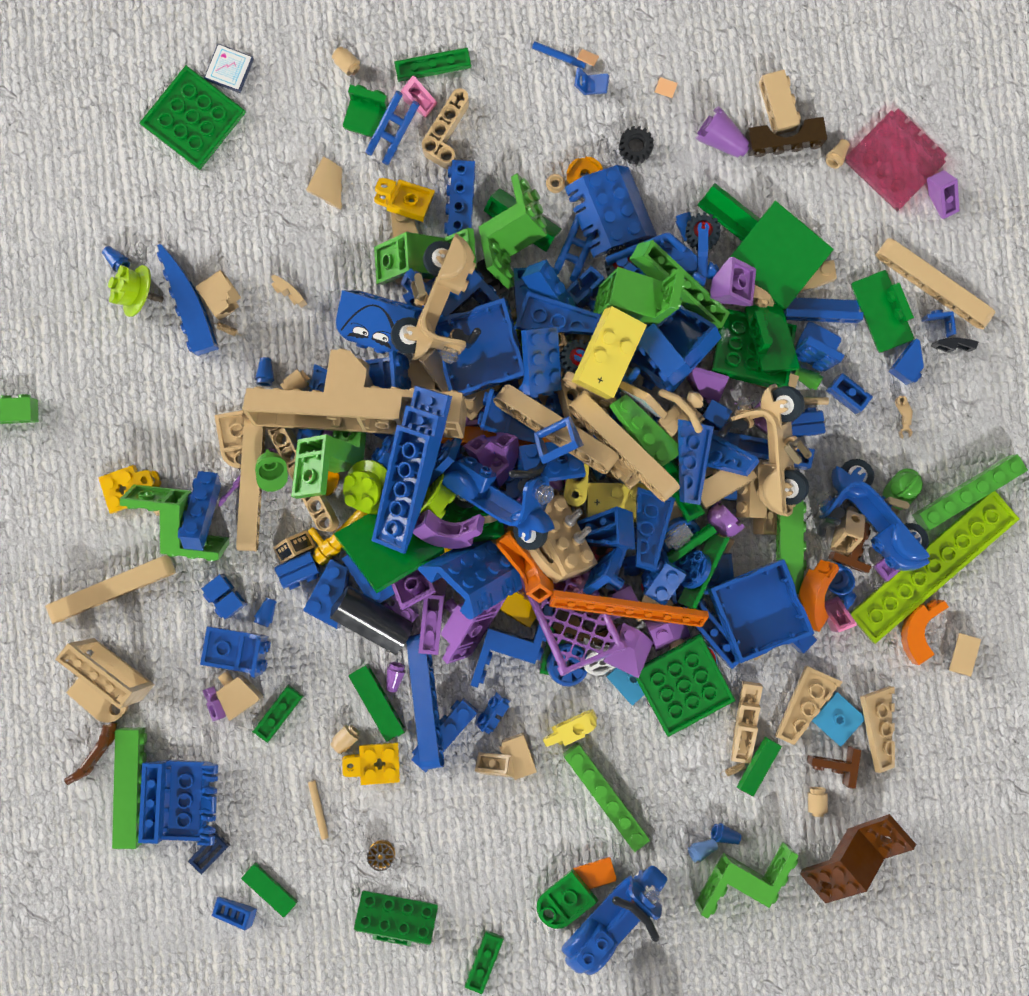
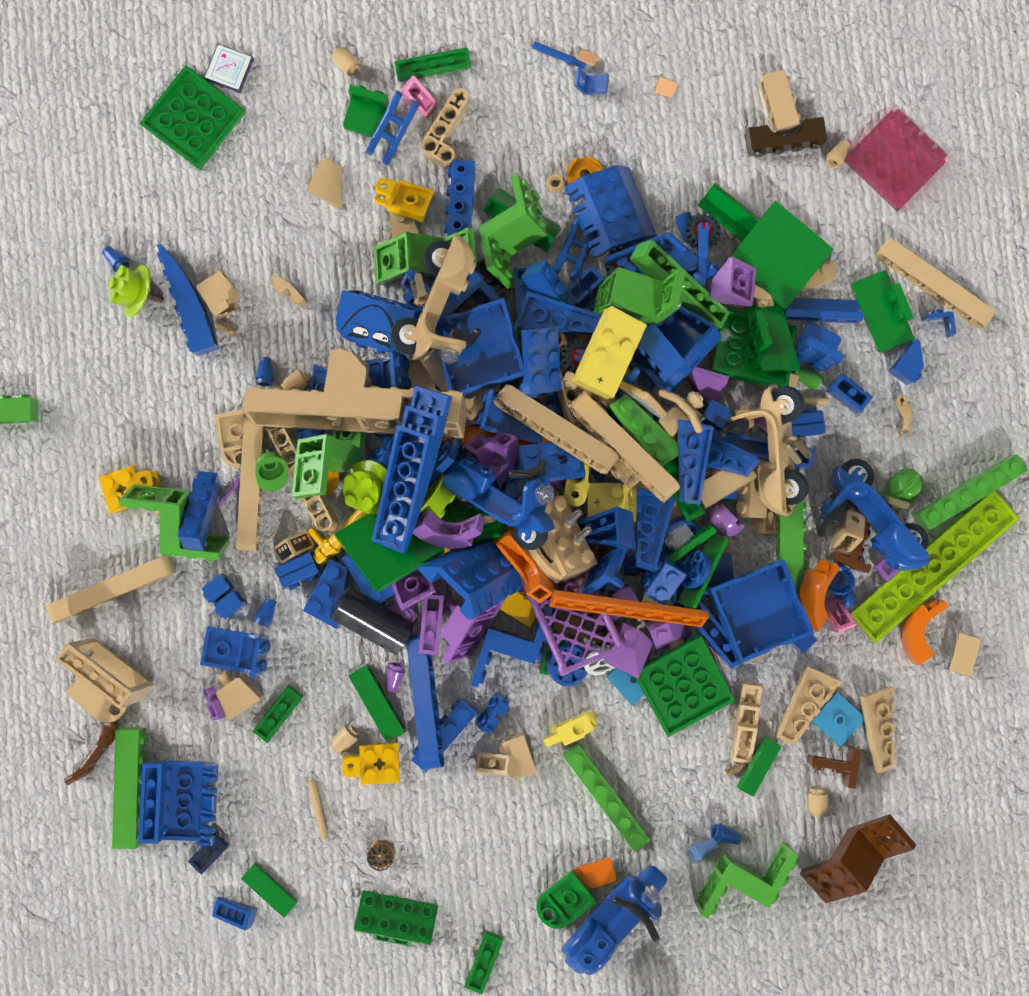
blue tile [534,416,584,464] -> none
black tyre [619,126,654,164] -> none
medium lavender cone [695,106,750,158] -> none
medium lavender slope [927,170,960,219] -> none
black slope [931,338,979,353] -> none

